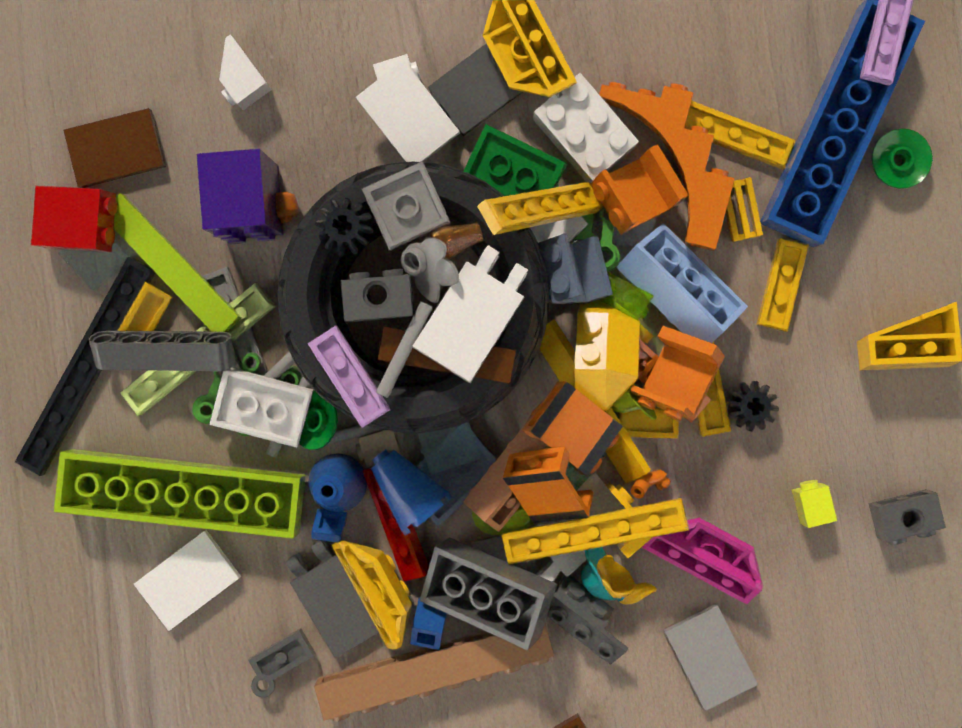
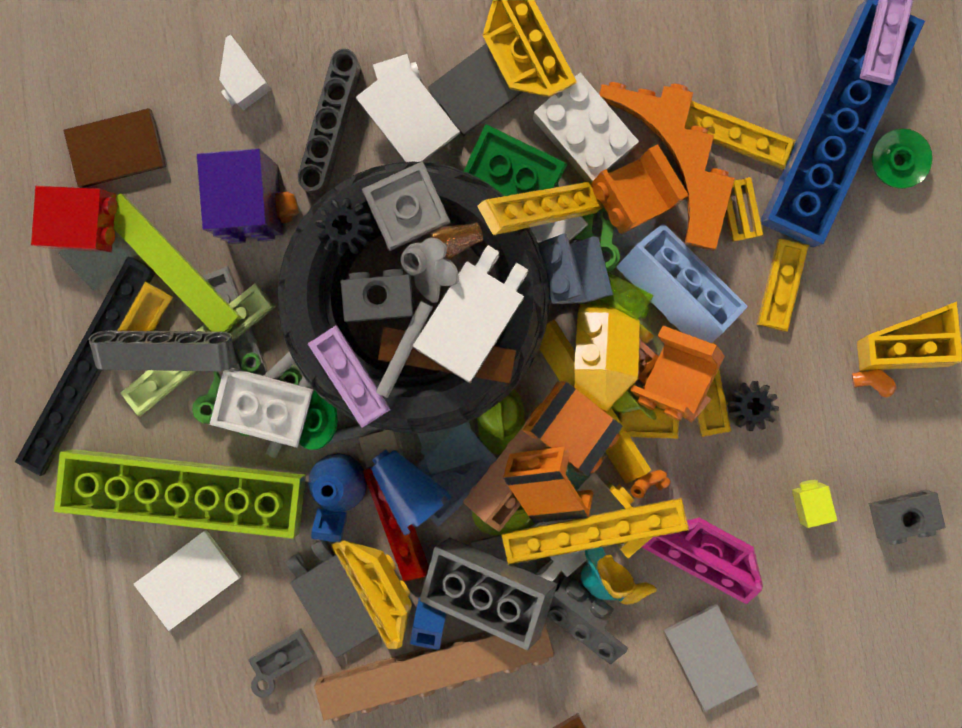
none -> dark grey beam [298,48,361,195]
none -> lime piece [477,389,525,455]
none -> orange arm [852,369,896,397]

